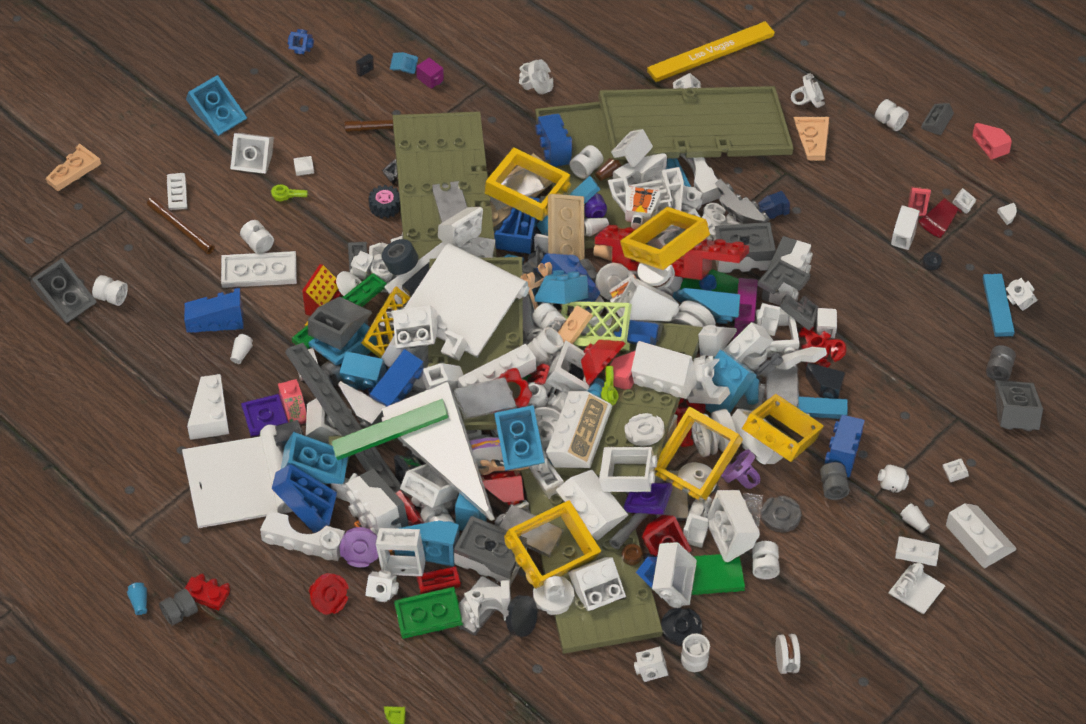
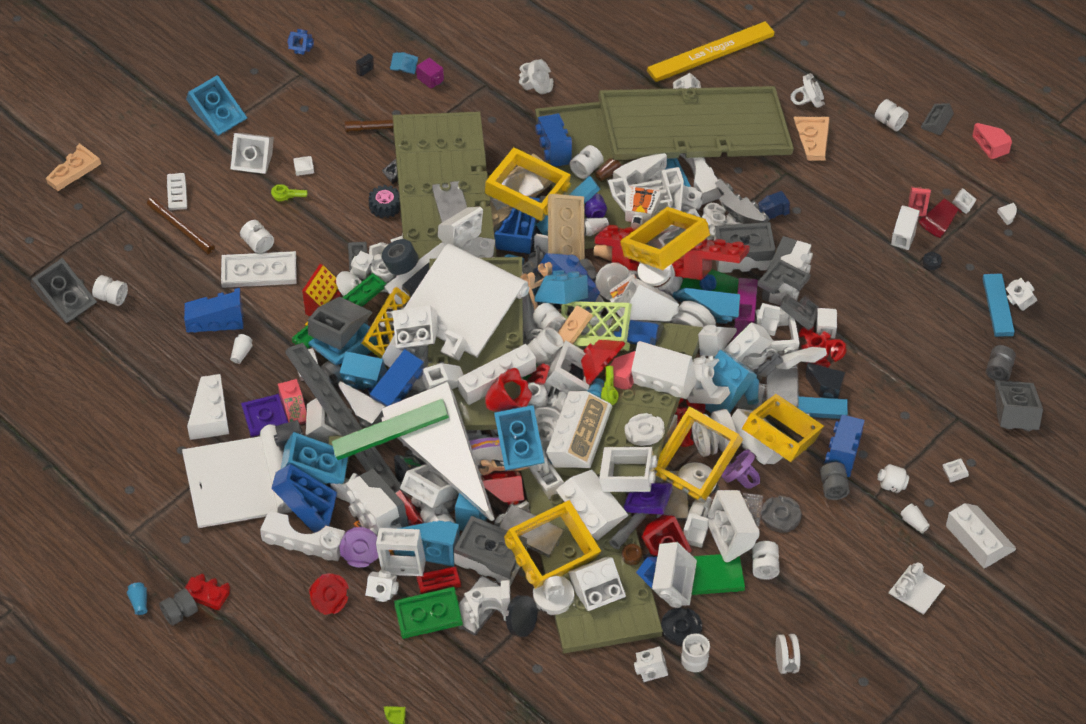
clear piece [453,377,517,419] -> none
white panel [611,129,653,167] -> none
white bracket [895,536,940,566] -> none

